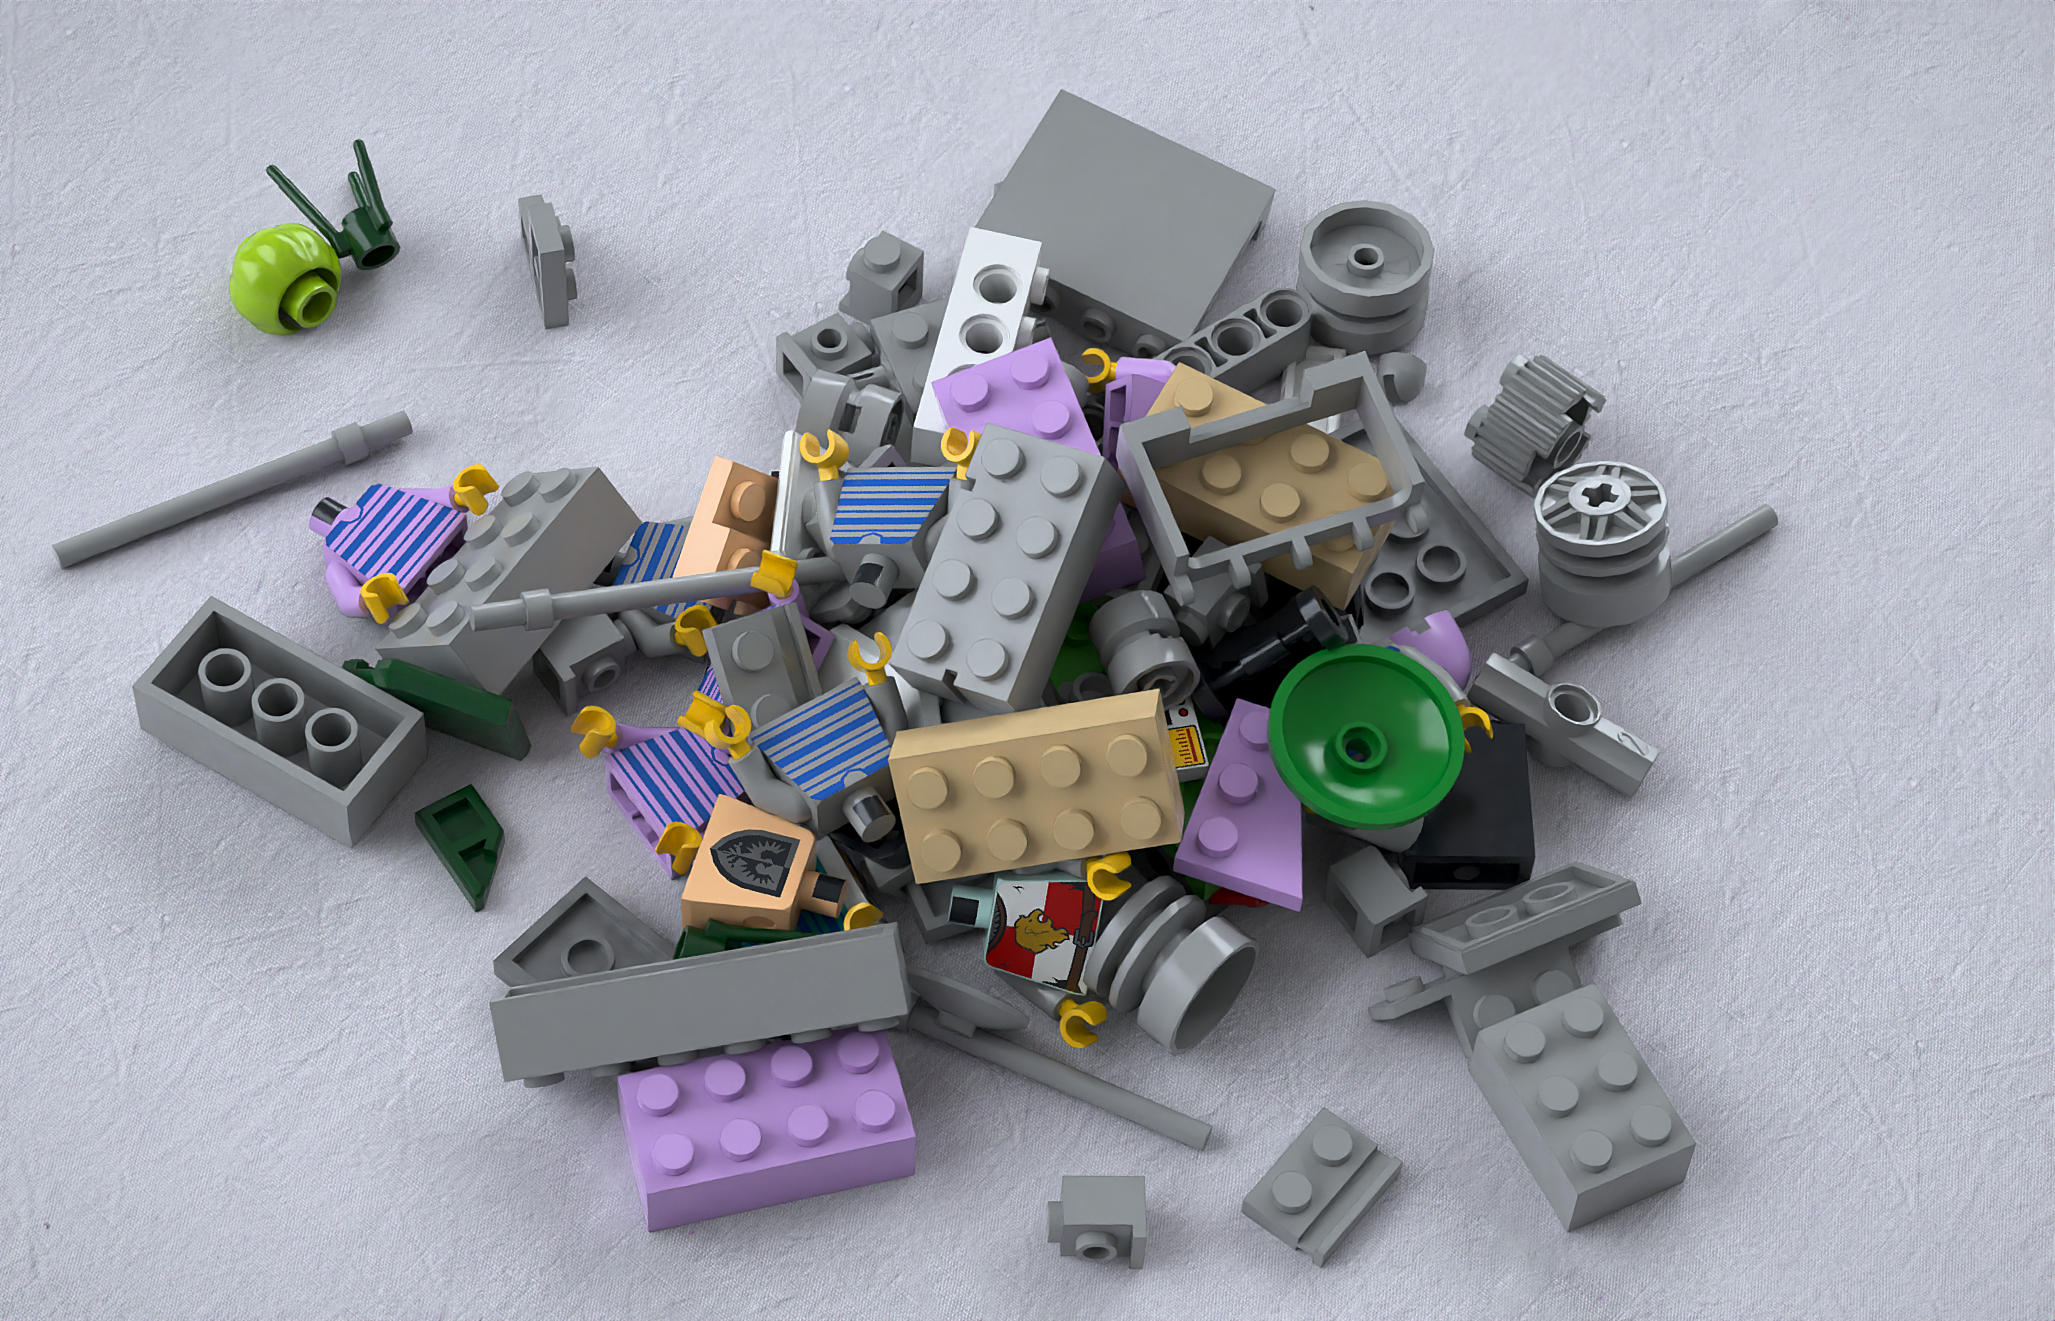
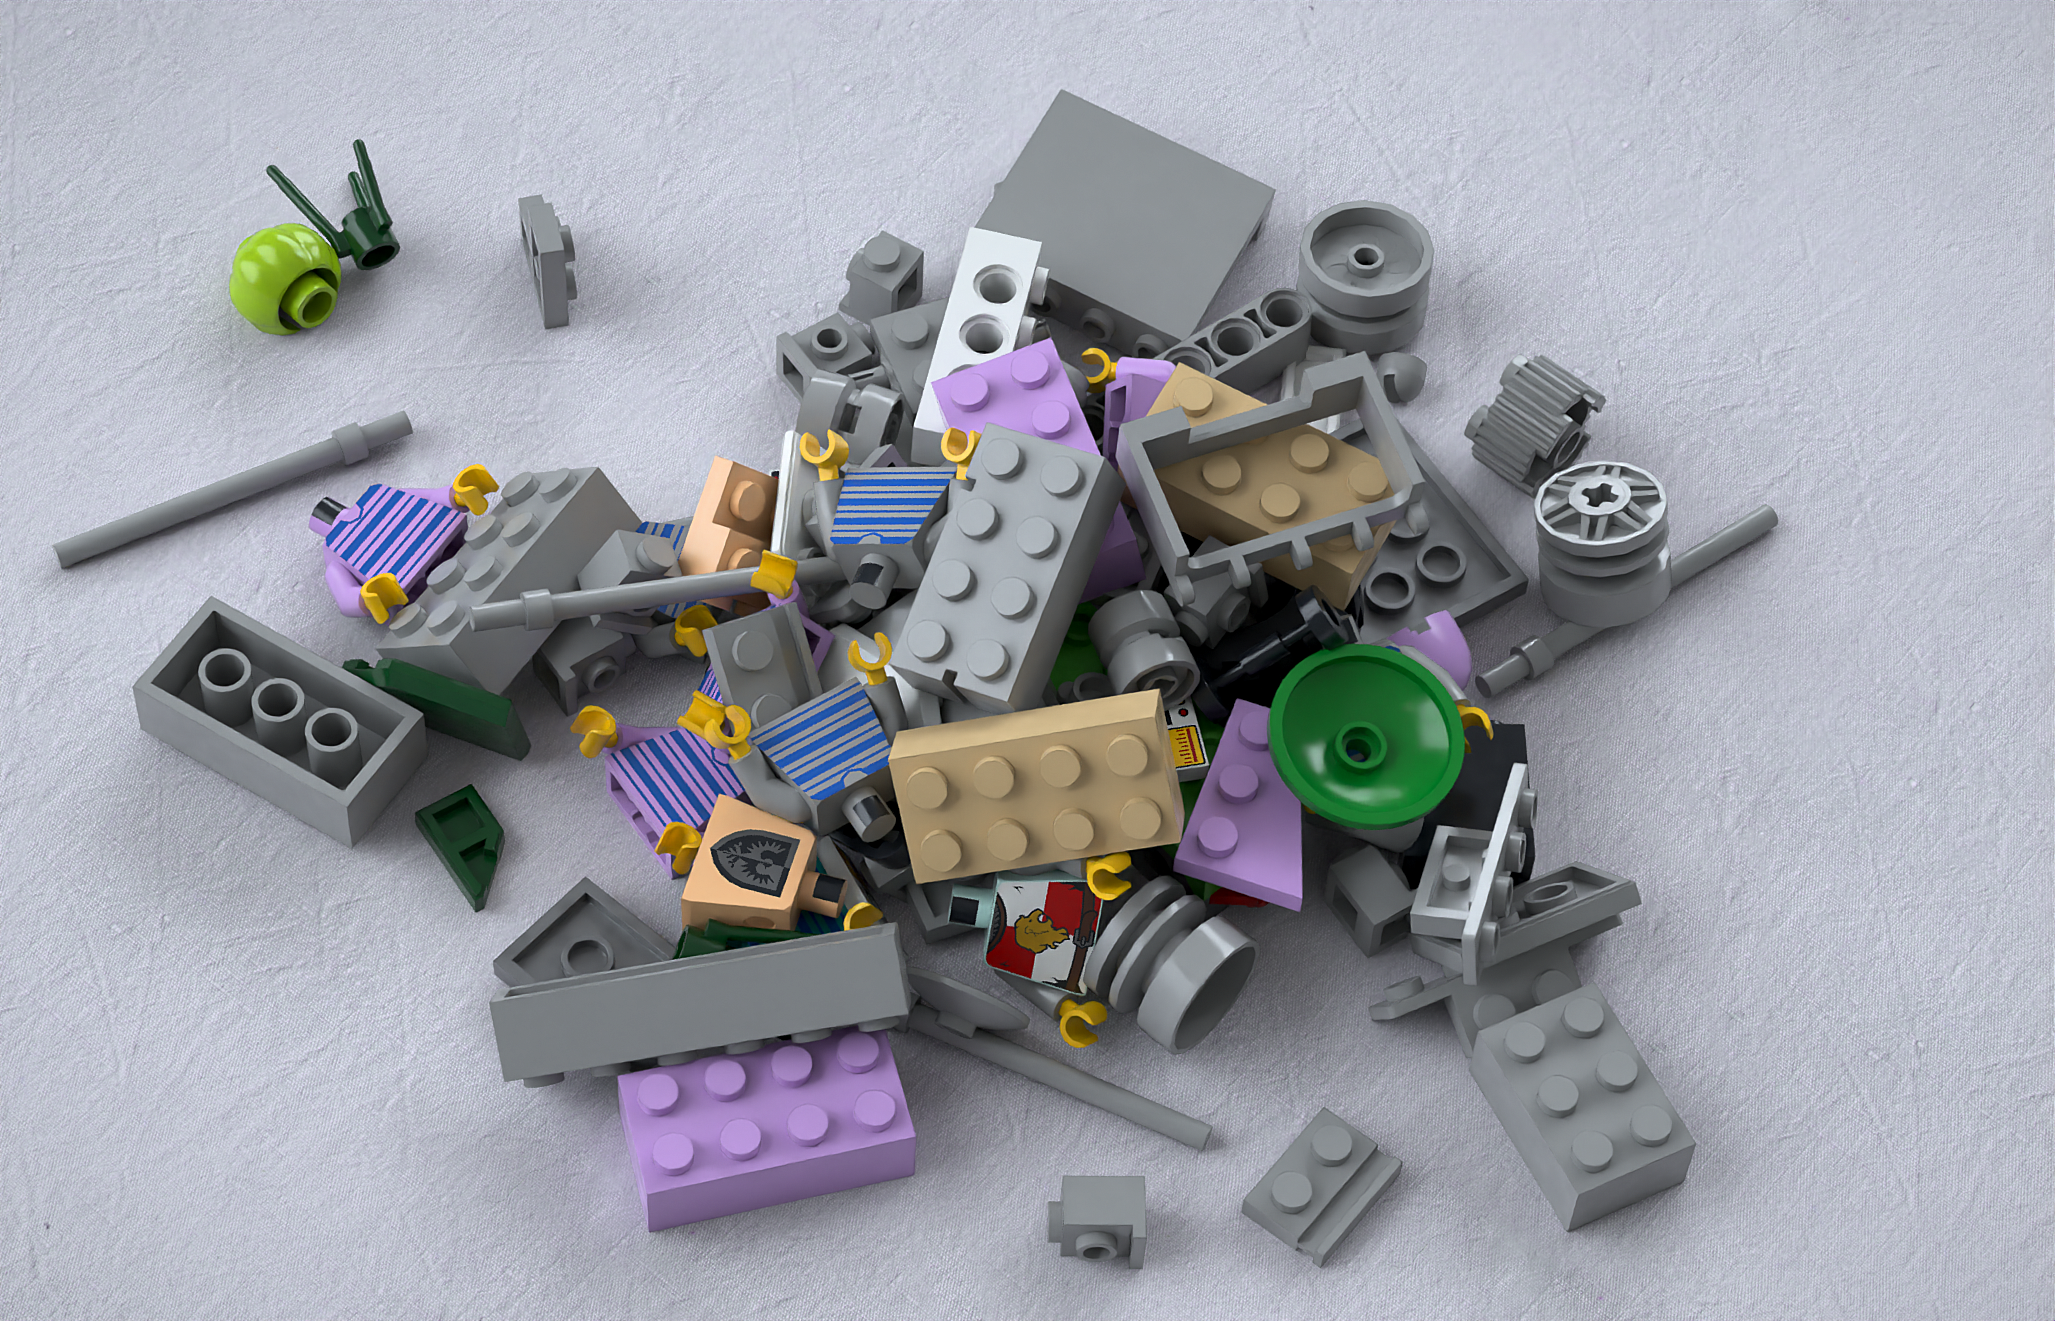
light grey piece [1466,652,1660,799] -> none
none -> light grey brick [577,529,683,635]
none -> light grey bracket [1410,763,1539,986]

